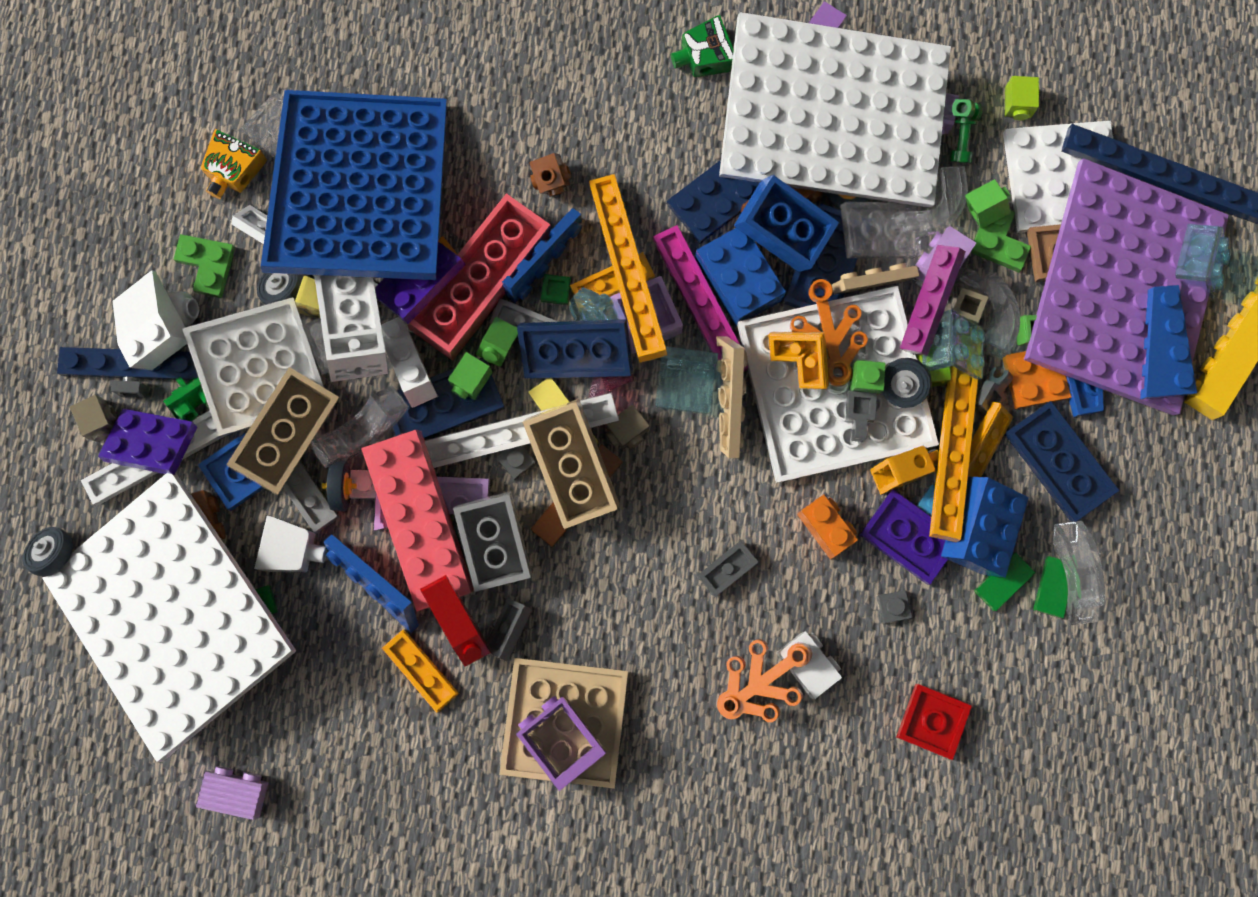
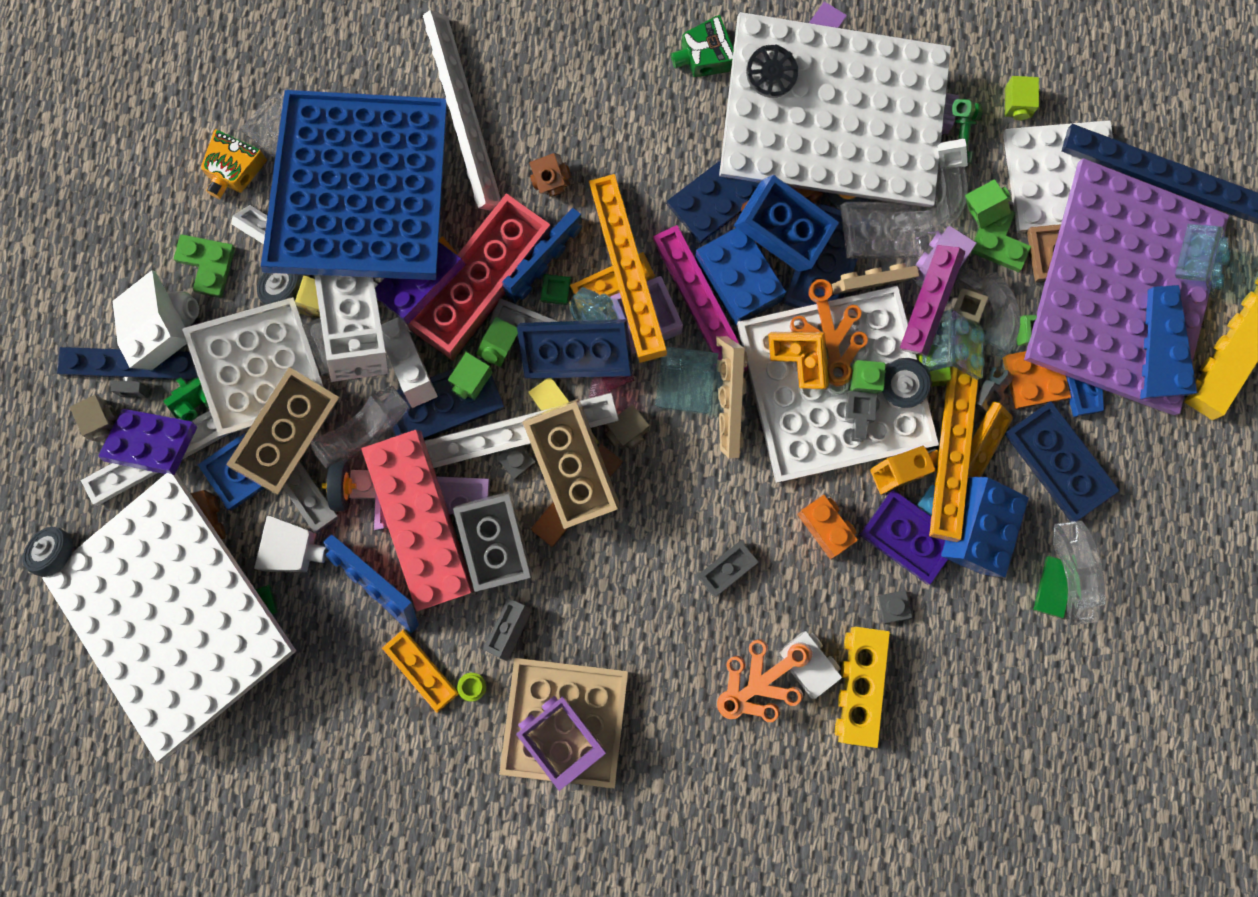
lavender brick [196,766,269,820] -> none
red slope [420,575,490,667] -> none
red plate [896,684,972,760] -> none
green tile [974,552,1035,611] -> none
none -> white plate [423,10,501,211]
none -> lime plate [457,672,486,701]
none -> black wheel [746,44,798,98]
none -> yellow brick [835,627,890,748]
none -> white plate [937,139,968,171]

